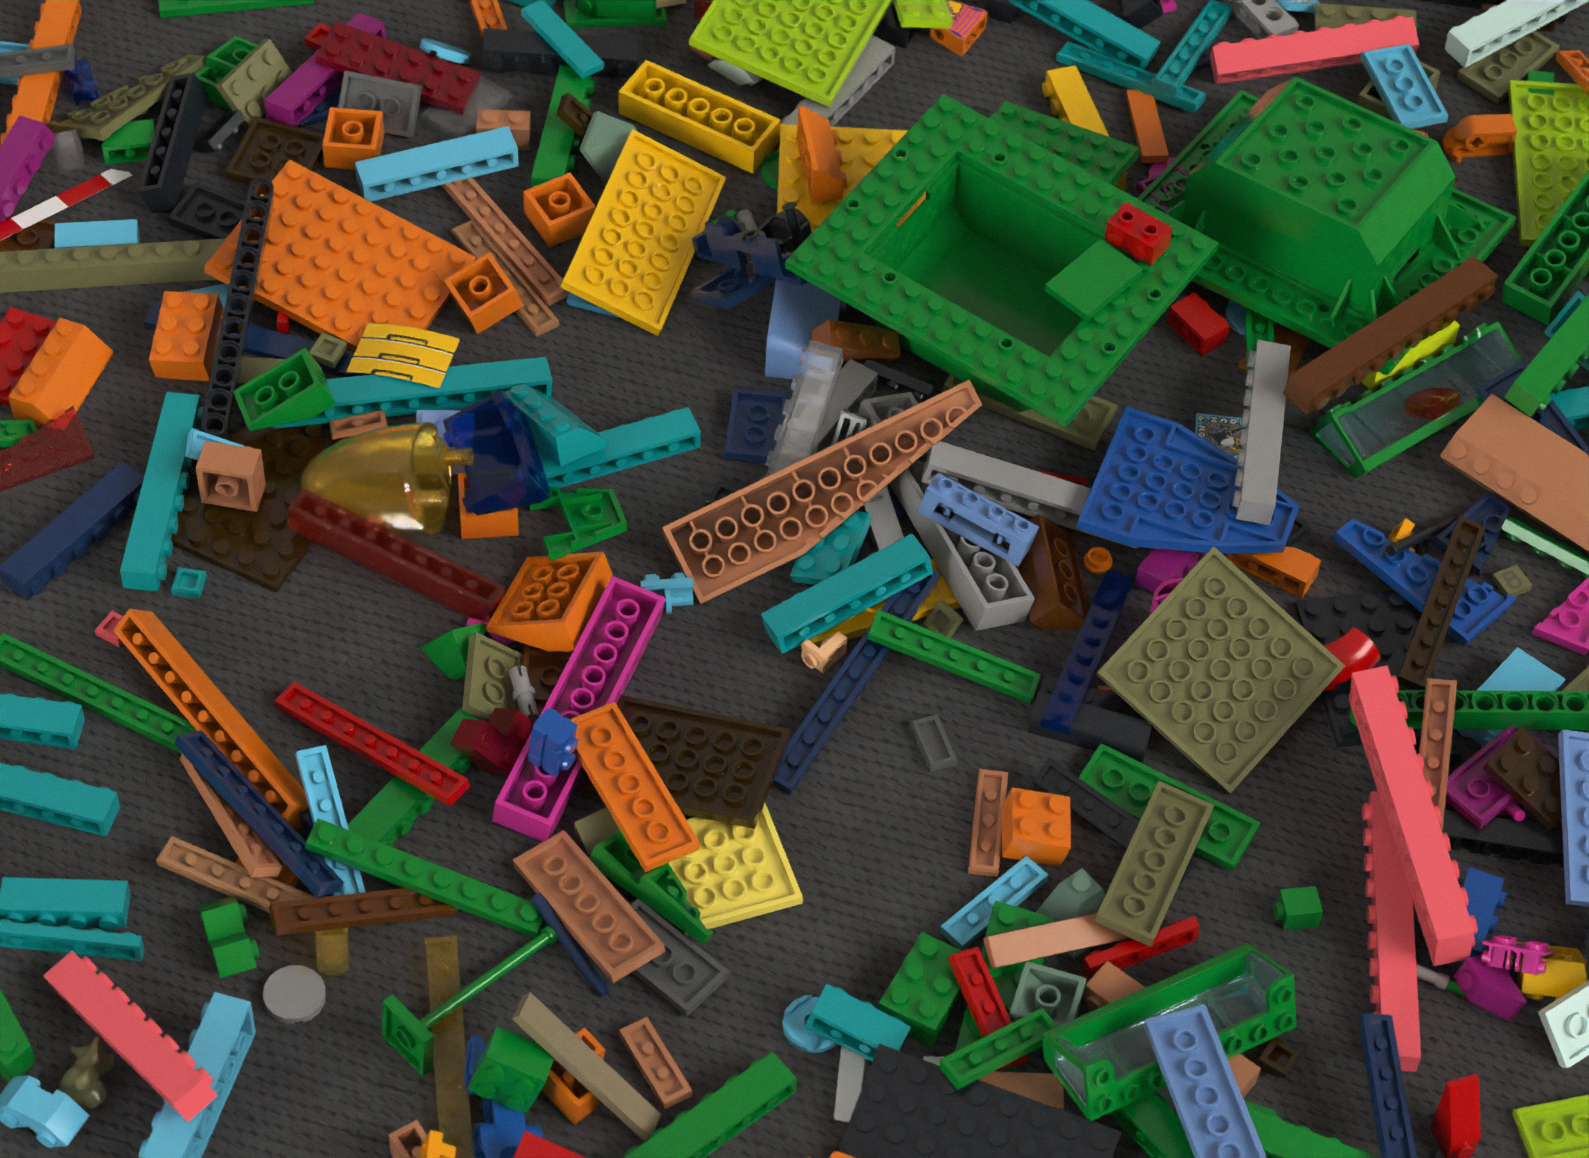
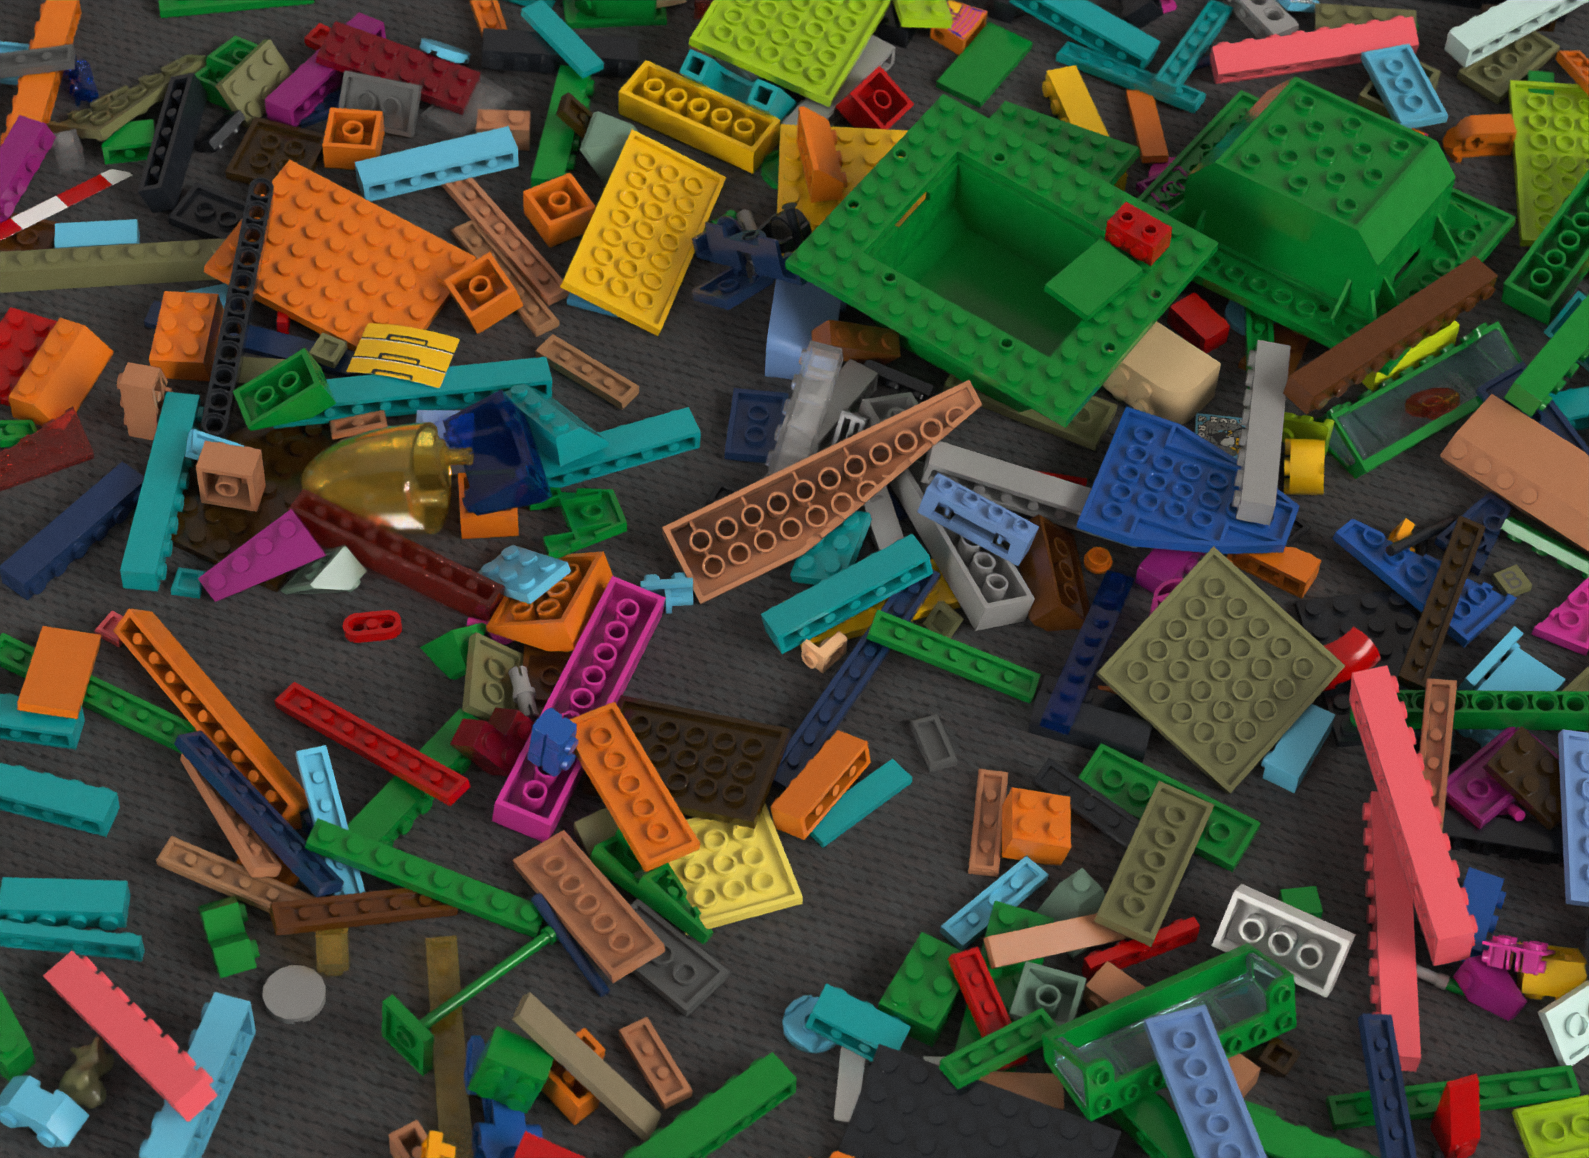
none -> orange tile [17,626,101,719]
none -> nougat wedge [117,362,173,441]
none -> magenta wing [198,509,327,602]
none -> sand green slope [280,545,366,594]
none -> red plate [343,610,403,643]
none -> medium azure plate [472,545,571,604]
none -> medium nougat plate [535,334,639,410]
none -> teal arch [679,49,797,124]
none -> orange brick [770,730,871,840]
none -> teal tile [809,758,913,848]
none -> red brick [835,66,914,129]
none -> green tile [936,22,1033,108]
none -> tan brick [1103,321,1221,425]
none -> white brick [1212,884,1355,997]
none -> medium azure brick [1261,704,1336,793]
none -> lime wing [1282,412,1335,455]
none -> yellow brick [1284,438,1325,495]
none -> green plate [1325,1065,1580,1131]
none -> medium azure plate [1457,626,1524,690]

